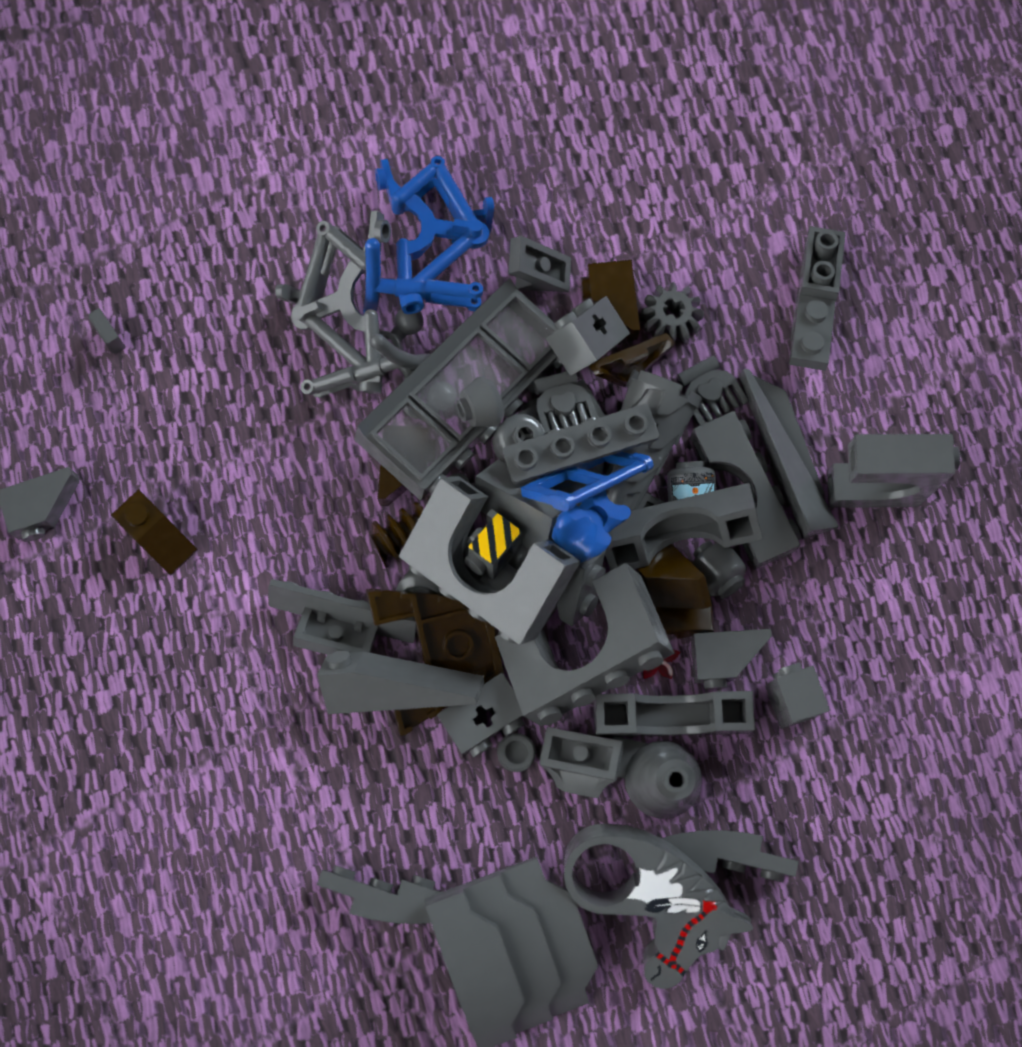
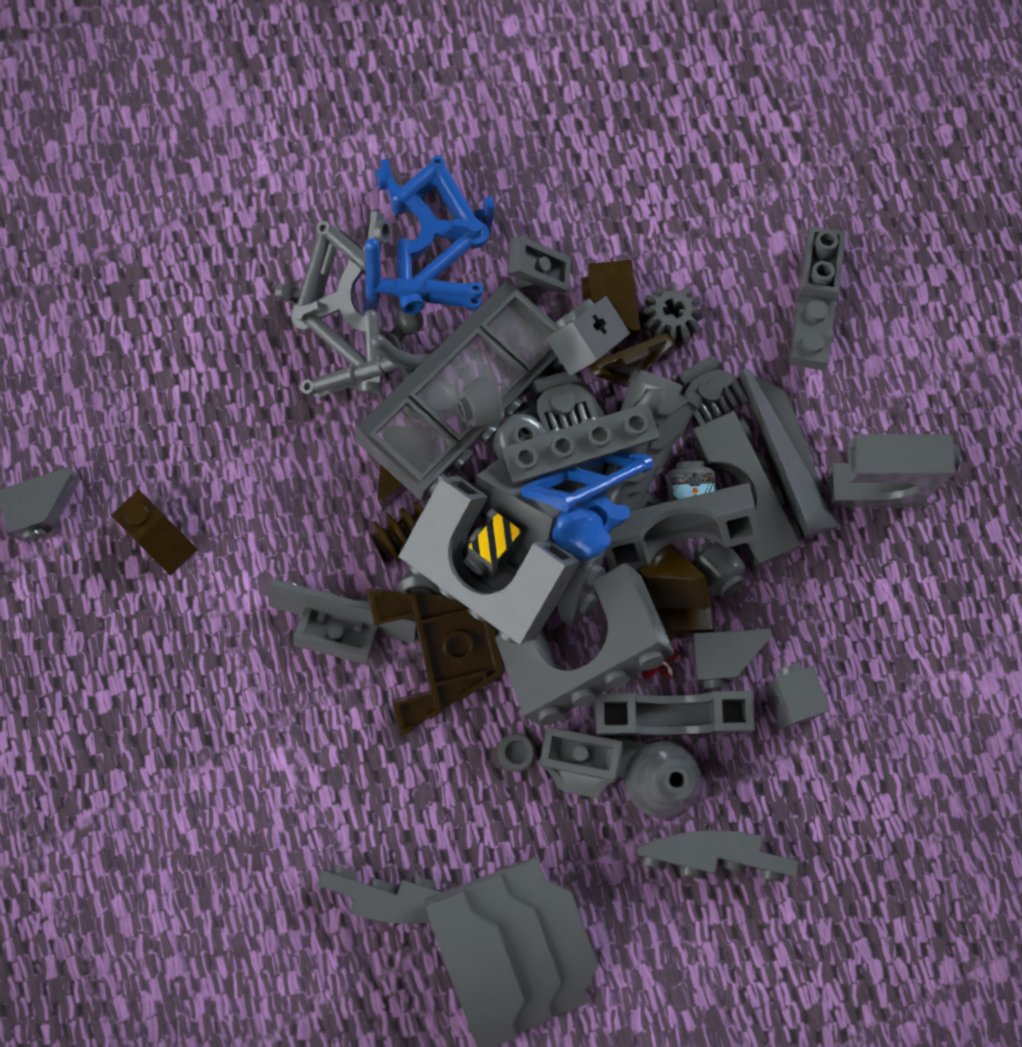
dark grey tile [88,308,126,354] -> none
dark grey slope [317,650,484,714] -> none
dark grey brick [437,673,525,758] -> none
dark grey animal [564,824,753,989] -> none

